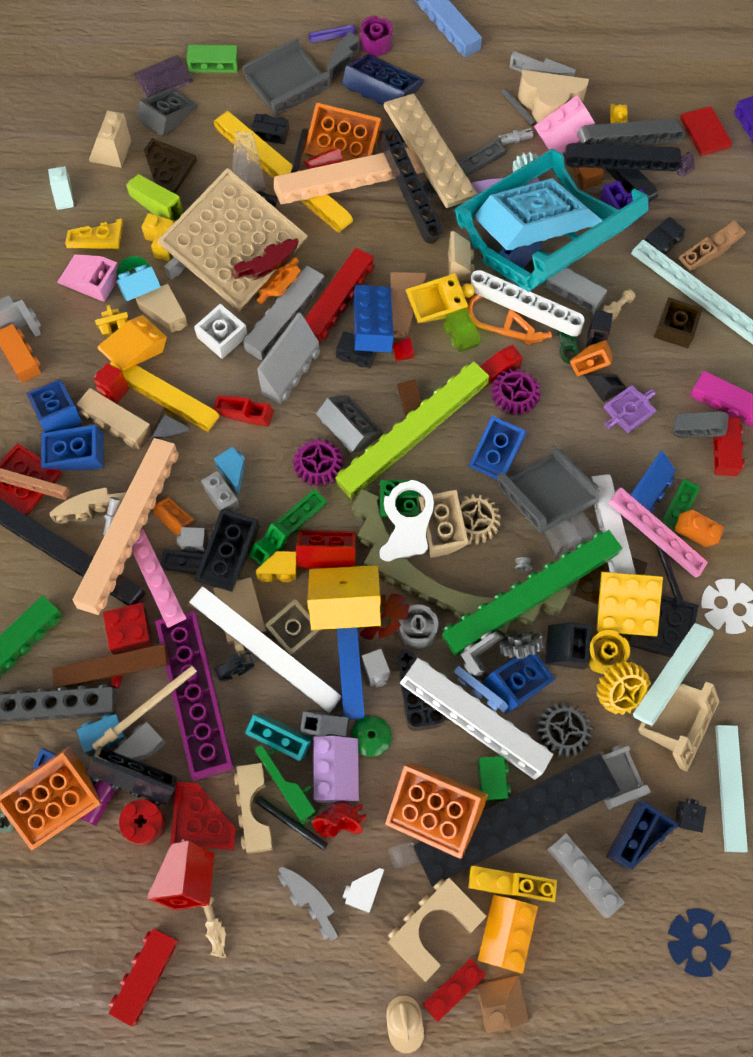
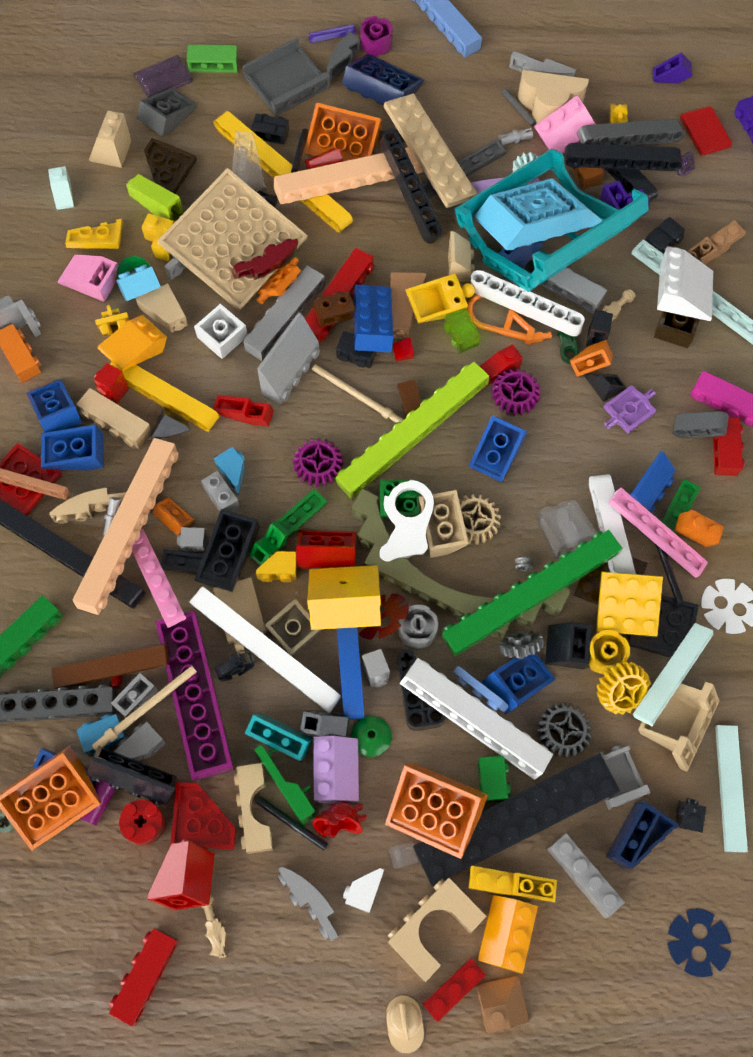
red brick [103,603,153,655] -> none
dark grey slope [316,395,383,453] -> none
light grey bracket [461,631,503,677] -> none
dark grey panel [497,445,600,534] -> none
none -> light grey brick [111,673,158,717]
none -> tan bar [312,364,404,423]
none -> reddish brown brick [313,291,356,327]
none -> dark purple slope [653,52,693,84]
none -> white slope [657,246,713,321]

